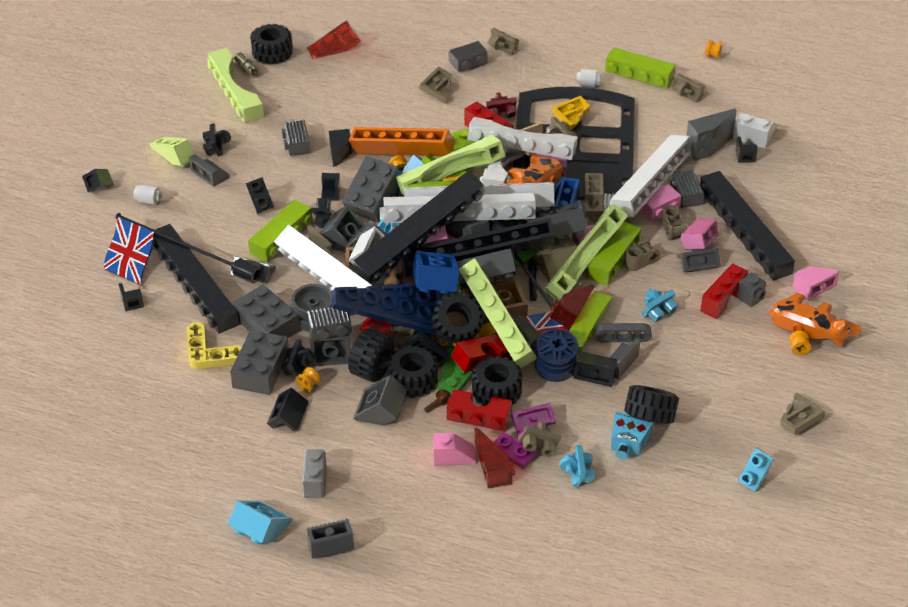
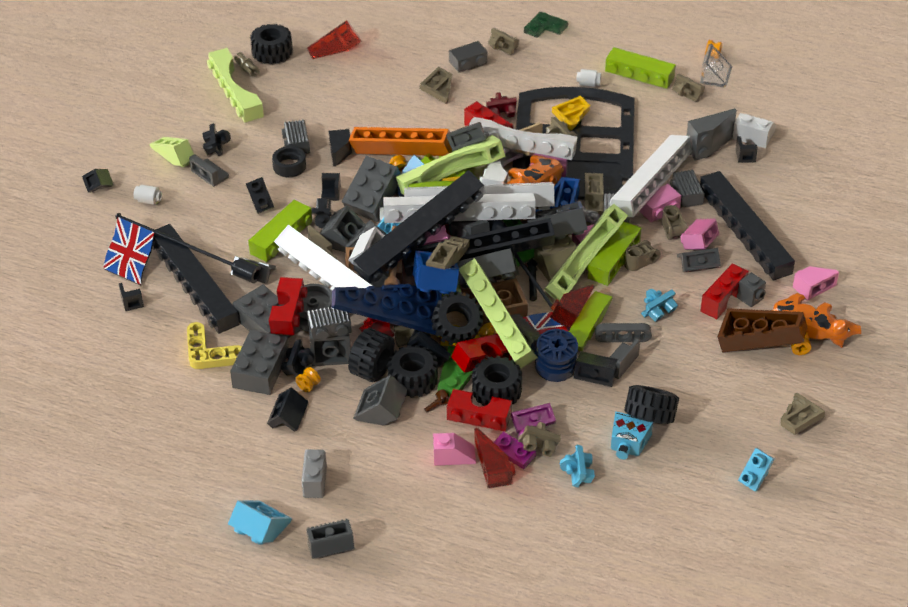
none -> red arch [268,277,307,335]
none -> black tyre [272,146,306,178]
none -> dark tan slope [426,236,470,269]
none -> dark grey panel [446,122,489,151]
none -> clear green plate [524,11,568,38]
none -> light grey arm [582,206,600,224]
none -> clear slope [700,44,732,88]
none -> reddish brown wedge [717,308,808,353]

